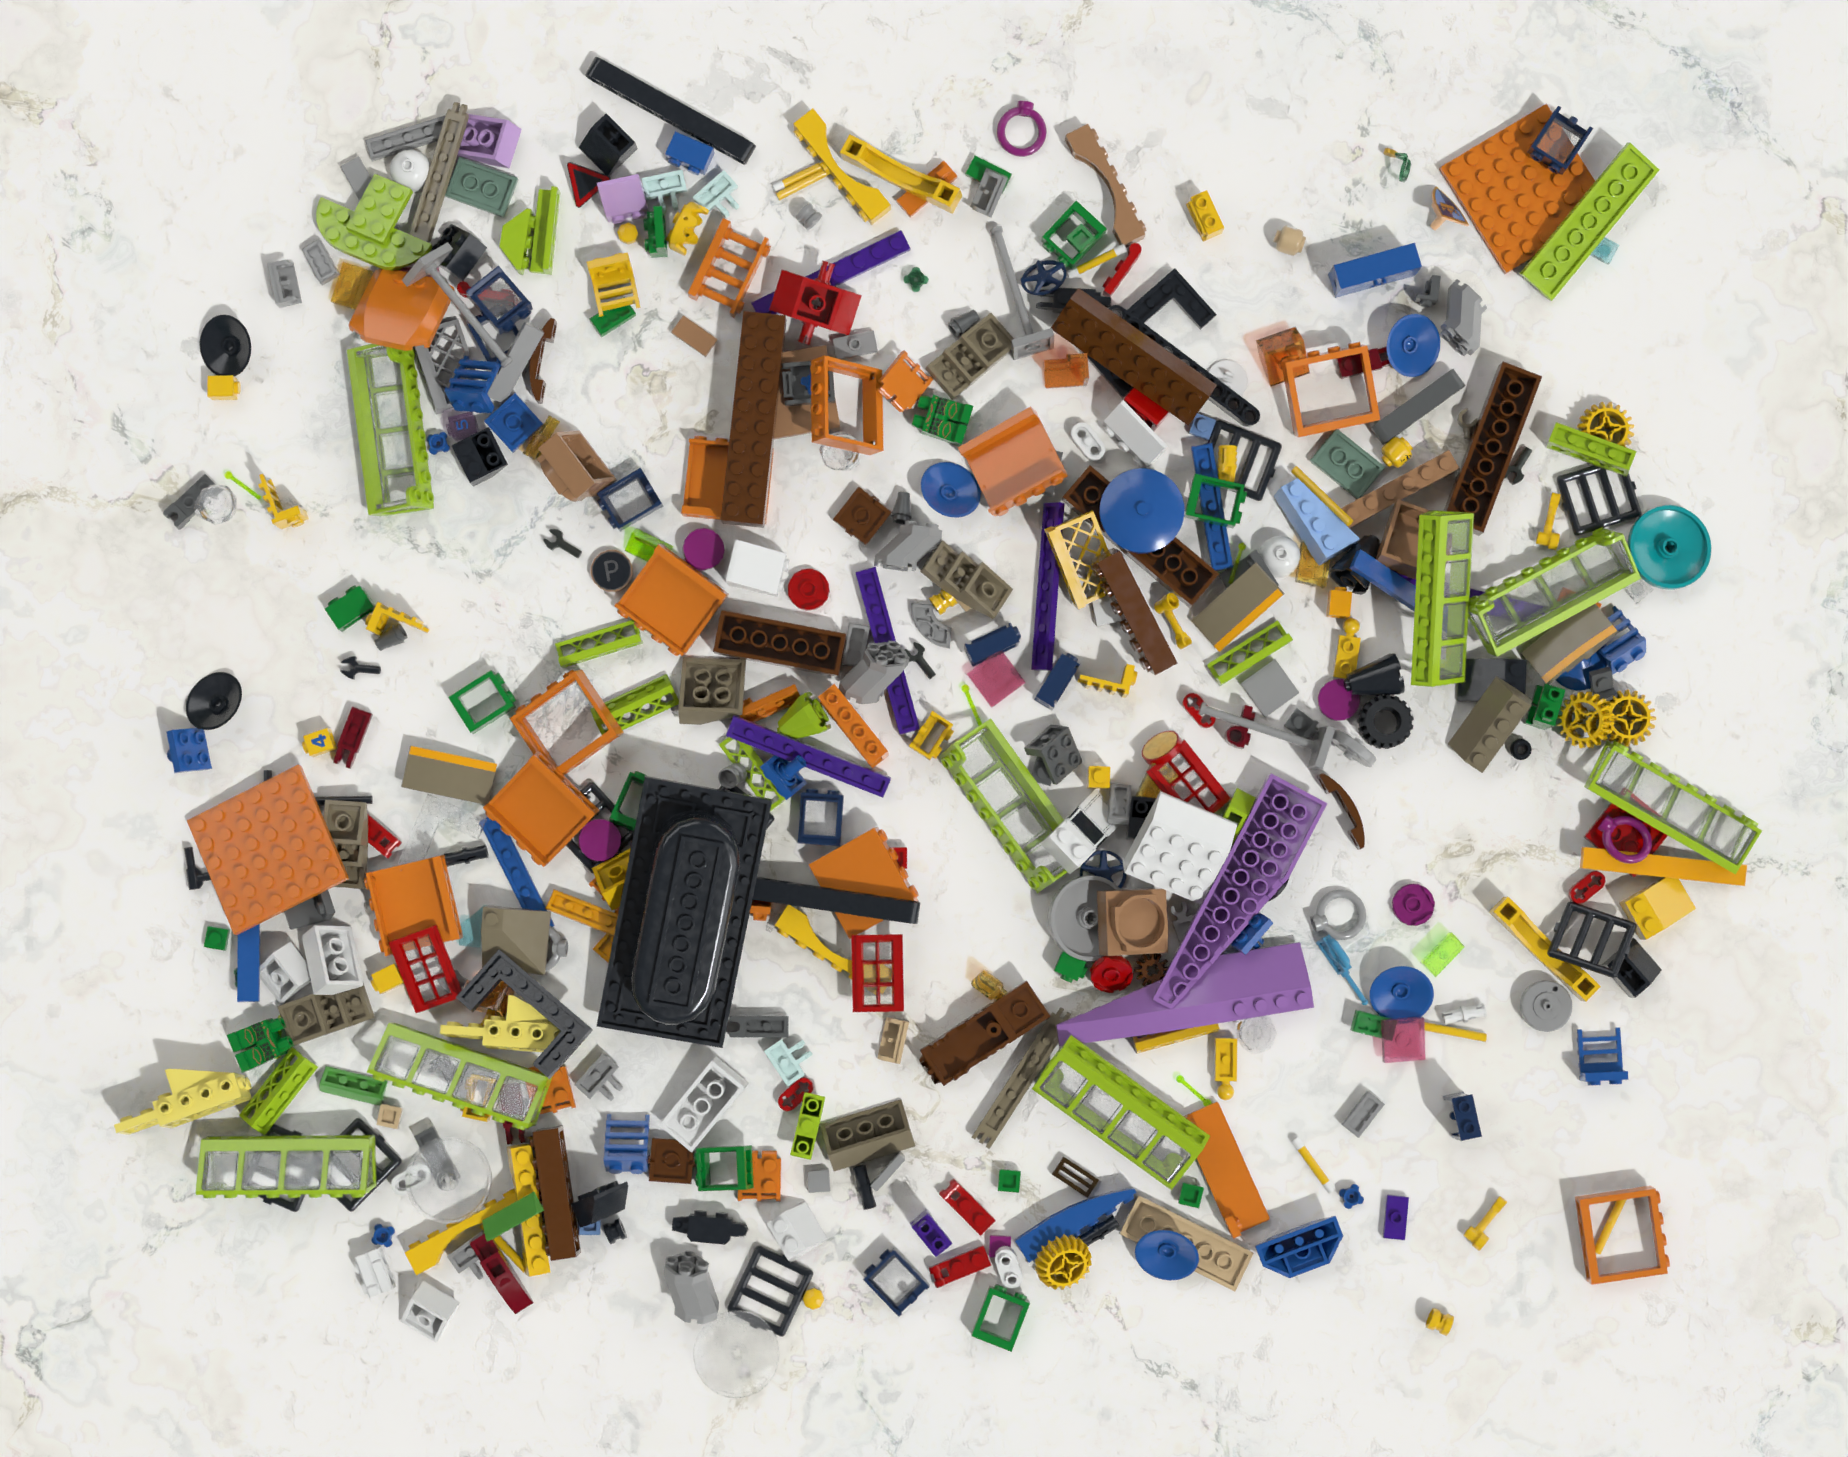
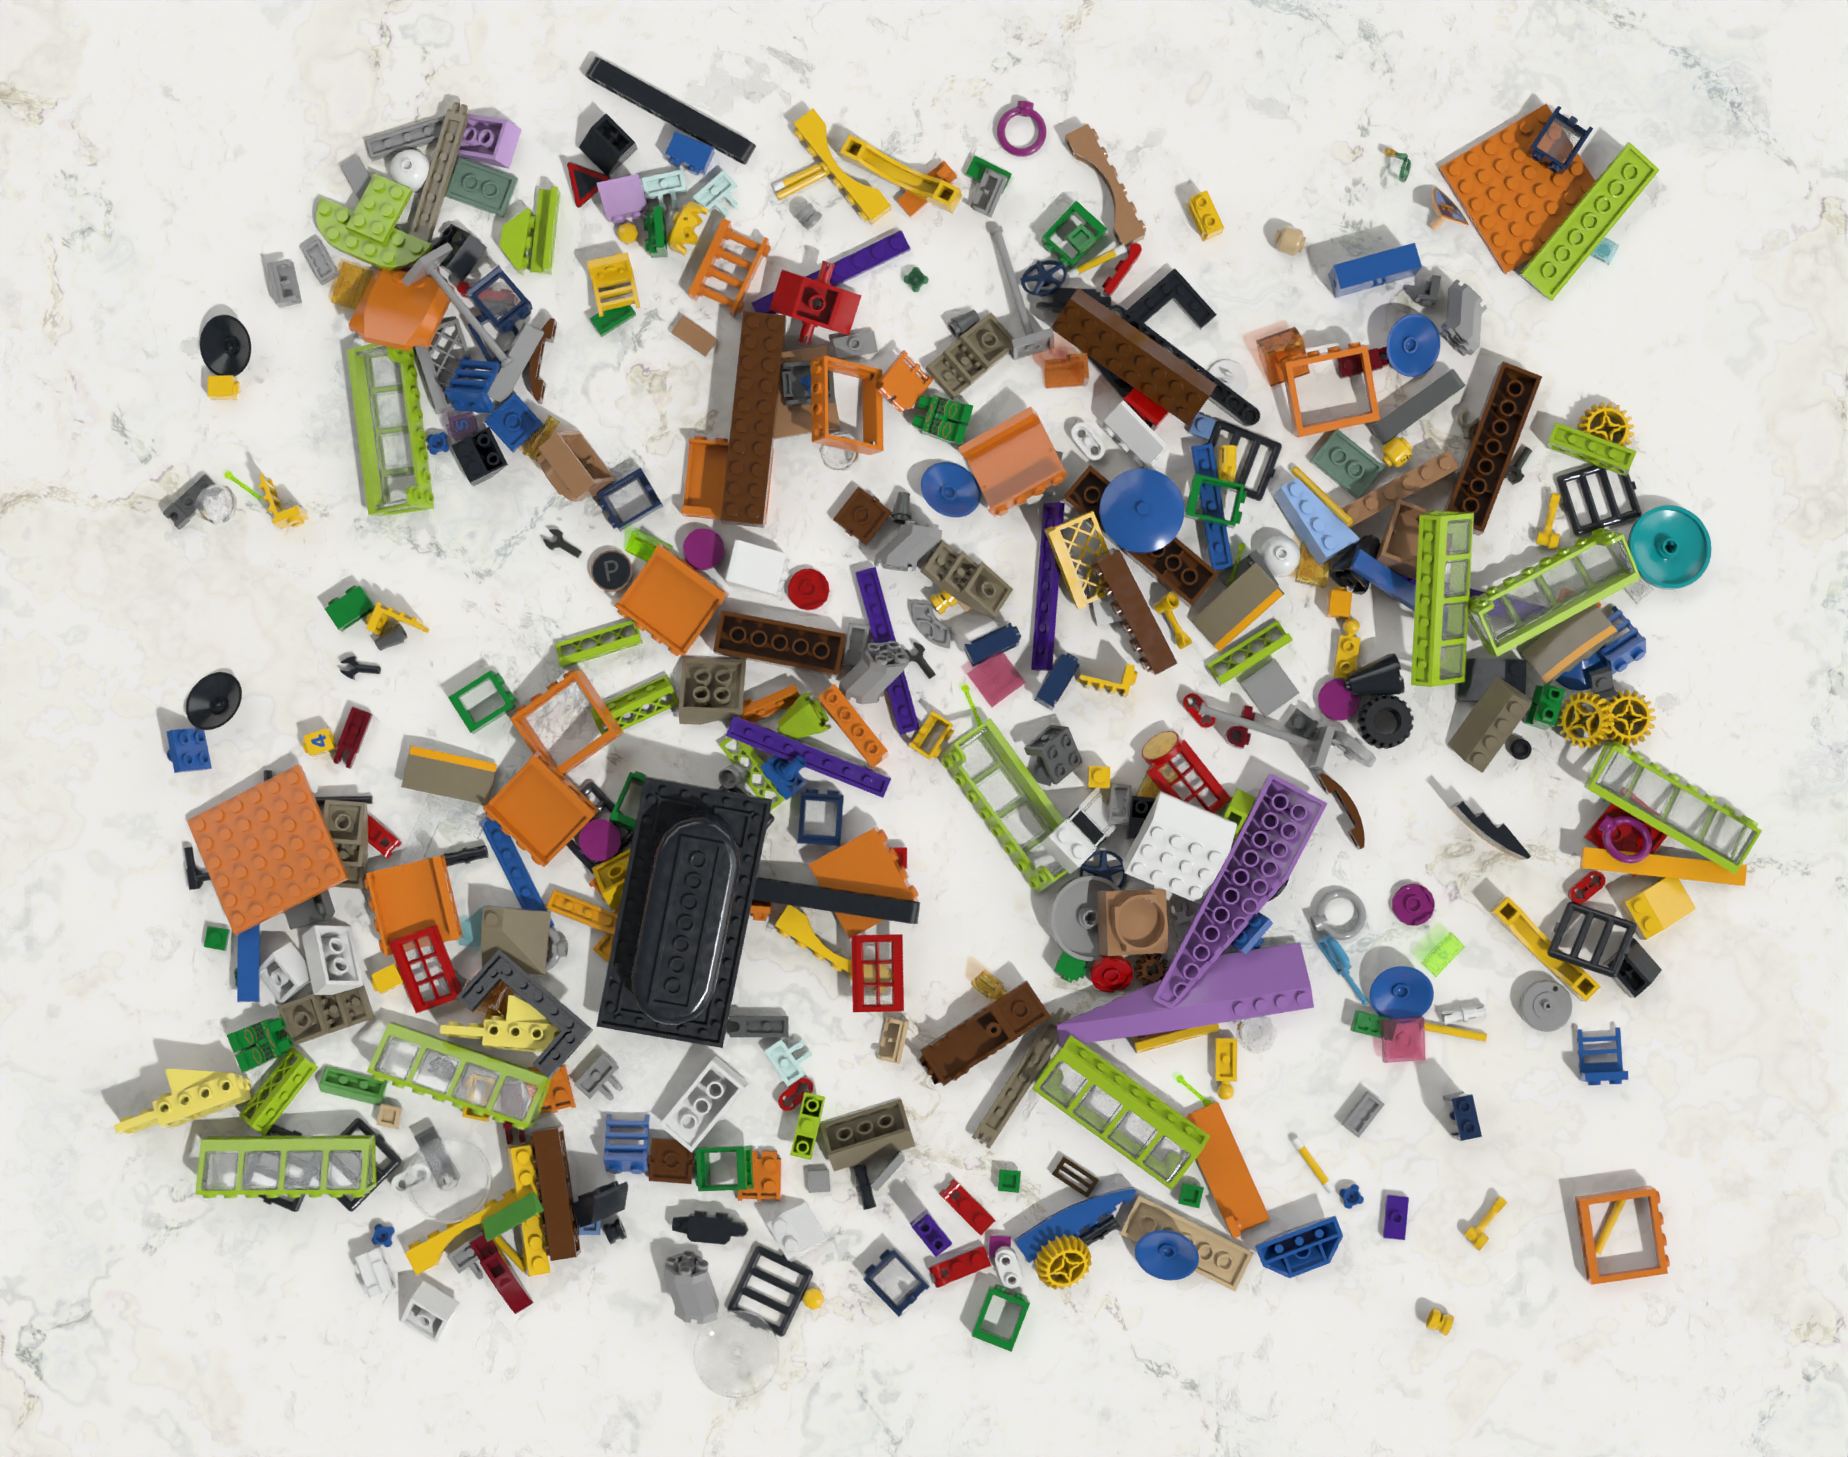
none -> black slope [1450,801,1531,860]

